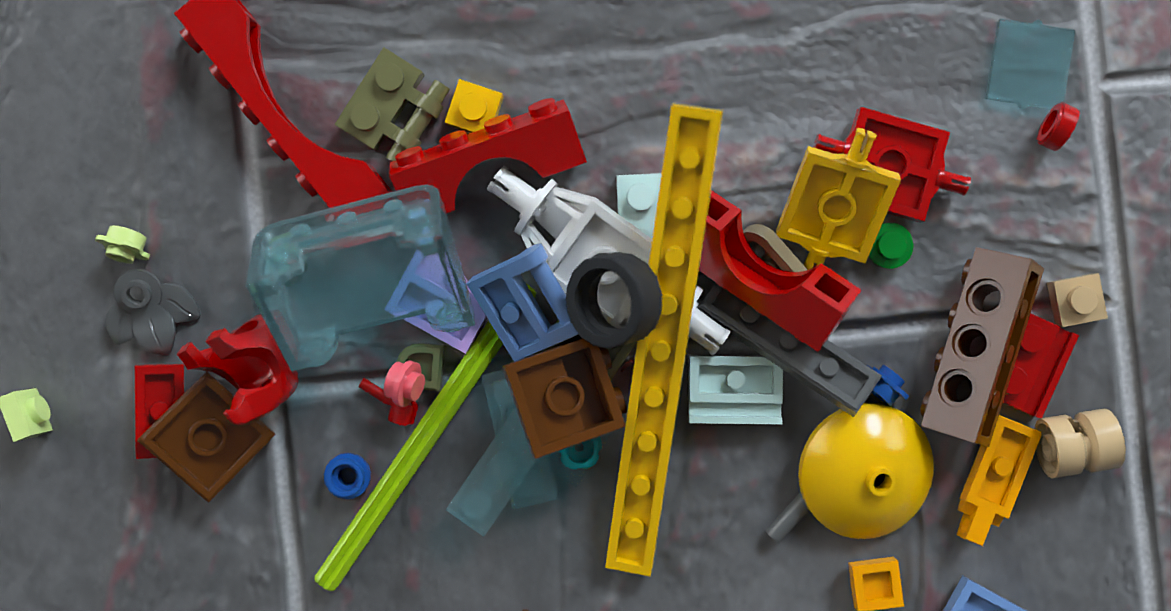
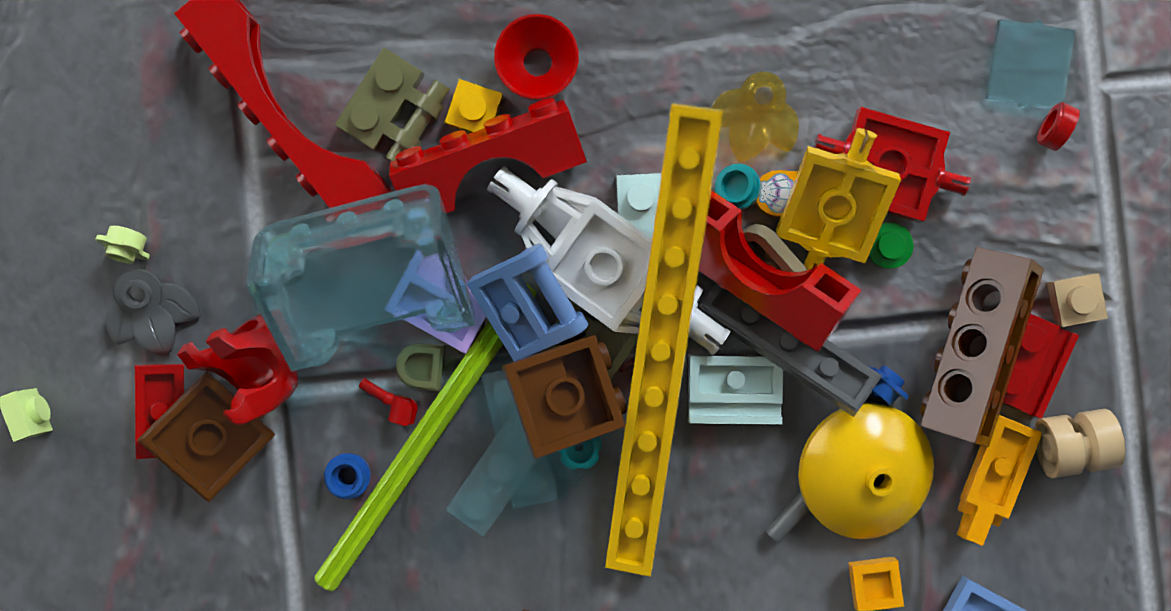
coral plate [384,360,425,407] -> none
black tyre [566,252,662,349] -> none
none -> red piece [494,14,579,100]
none -> clear yellow plate [711,71,799,162]
none -> teal plate [715,164,761,210]
none -> tile [755,170,798,218]

